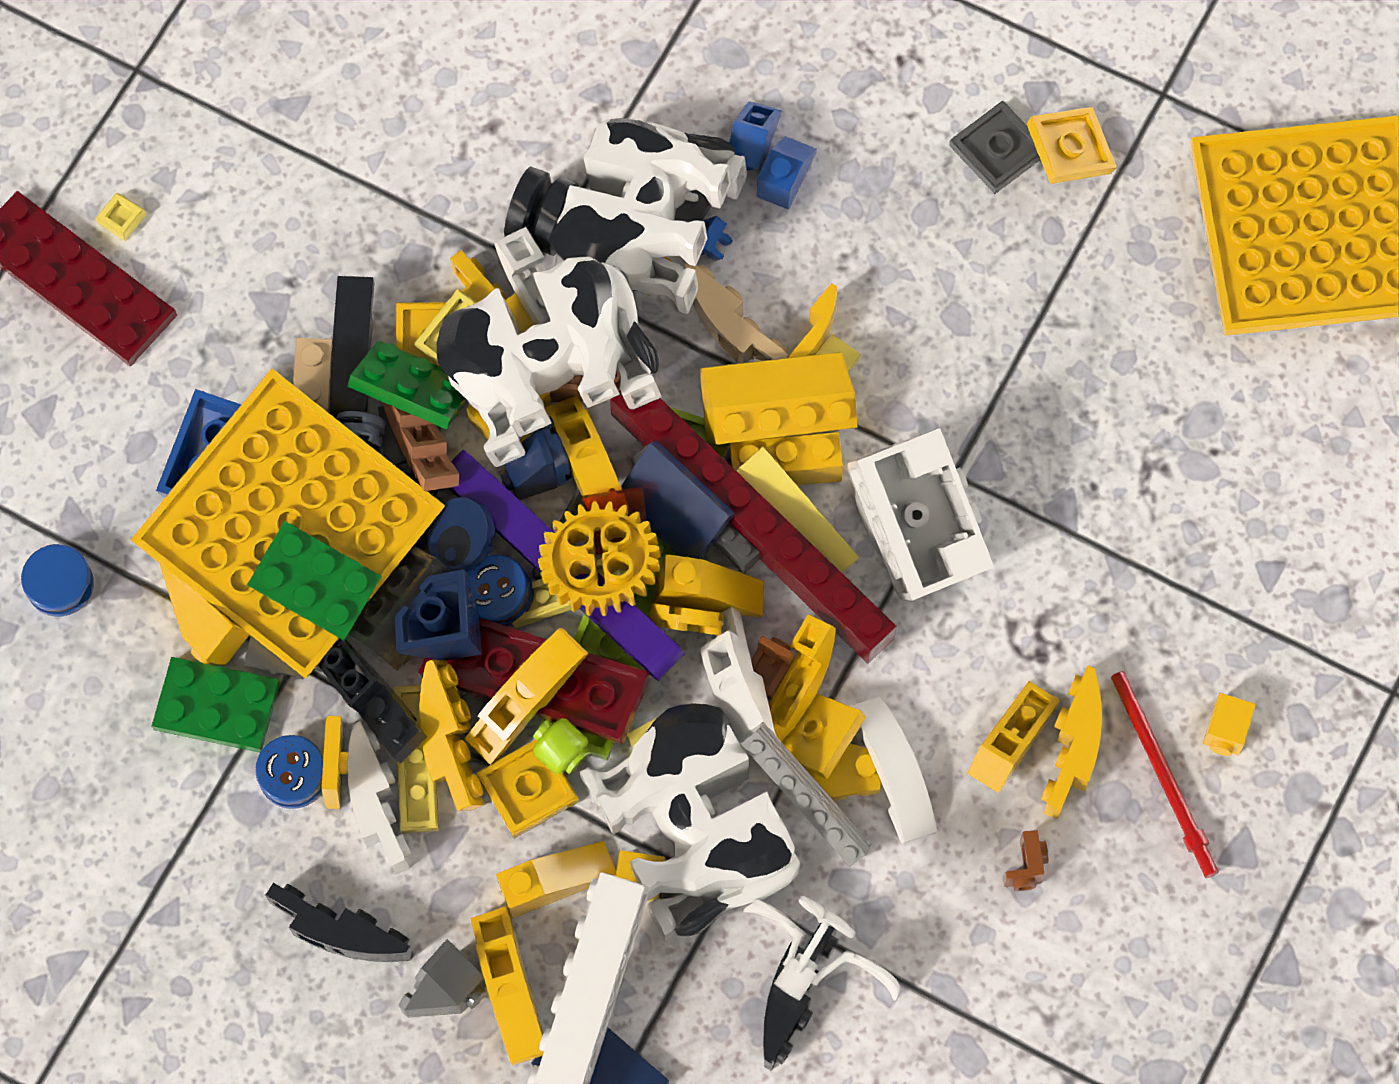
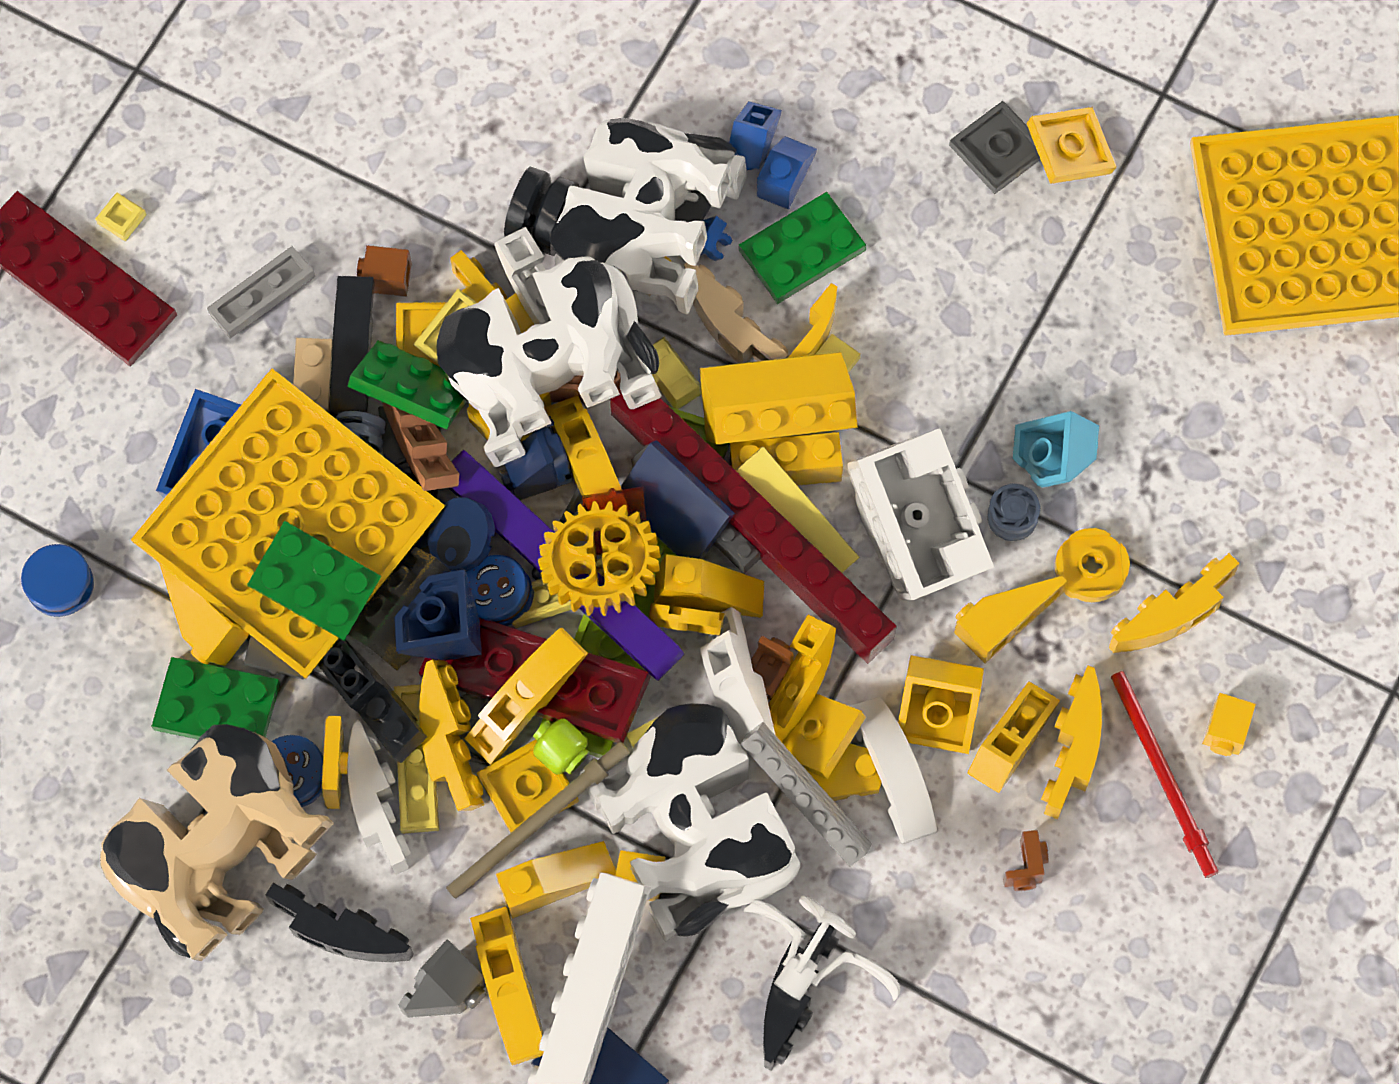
none -> tan animal [100,724,334,961]
none -> light grey plate [207,246,315,339]
none -> dark orange brick [357,245,412,297]
none -> dark tan bar [446,741,630,899]
none -> light yellow tile [652,337,702,409]
none -> green plate [739,191,866,304]
none -> yellow slope [898,655,984,754]
none -> yellow slope [954,576,1067,663]
none -> sand blue wheel [987,483,1040,541]
none -> medium azure slope [1013,411,1099,488]
none -> yellow plate [1055,528,1130,602]
none -> yellow slope [1109,553,1240,653]

